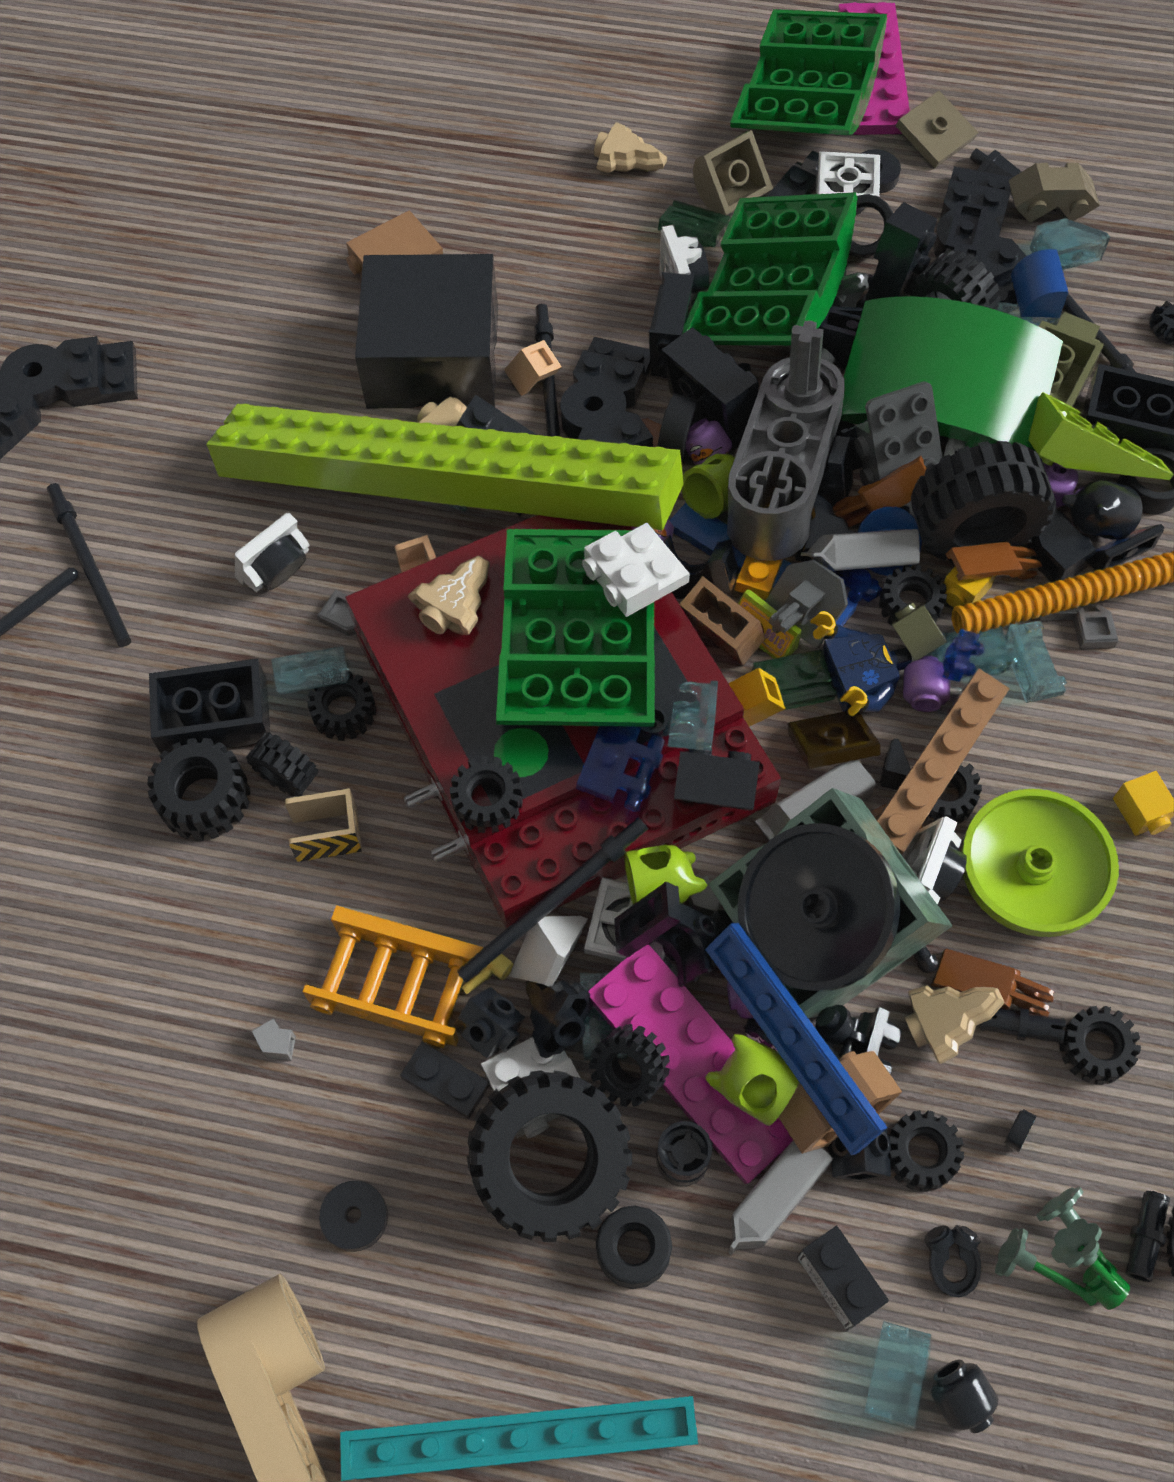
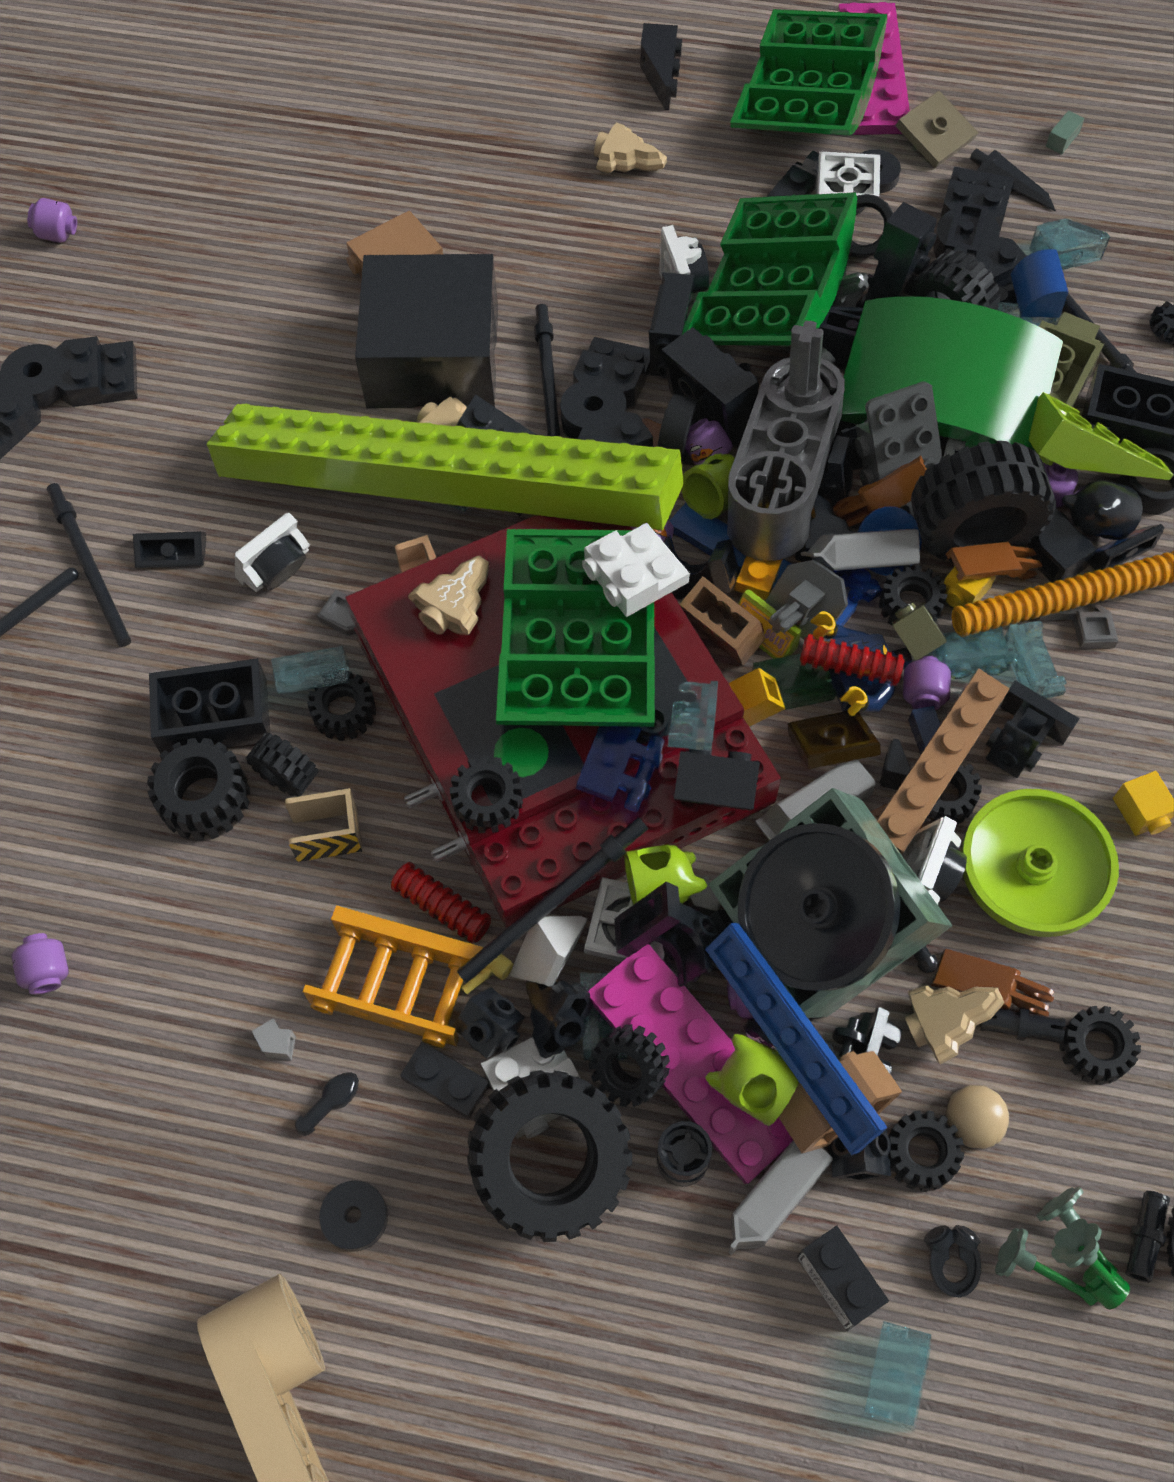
teal plate [340,1396,698,1481] -> none
light nougat panel [504,340,562,396] -> none
black tyre [596,1205,672,1289] -> none
clear green plate [658,200,731,248] -> none
dark tan brick [693,130,773,216] -> none
black plate [815,1005,854,1044] -> none
black head [931,1359,999,1433] -> none
clear blue piece [942,628,984,682] -> none
black tile [1004,1109,1037,1153] -> none
dark tan brick [1009,162,1100,223] -> none
none -> medium lavender head [11,933,69,994]
none -> medium lavender head [27,198,77,243]
none -> black slope [133,531,206,568]
none -> black piece [295,1072,359,1136]
none -> red piece [391,862,491,944]
none -> black slope [640,23,683,110]
none -> red piece [800,634,905,687]
none -> dark blue piece [908,706,940,755]
none -> tan hair [946,1085,1009,1149]
none -> black tile [985,680,1080,778]
none -> sand green piece [1046,110,1085,154]

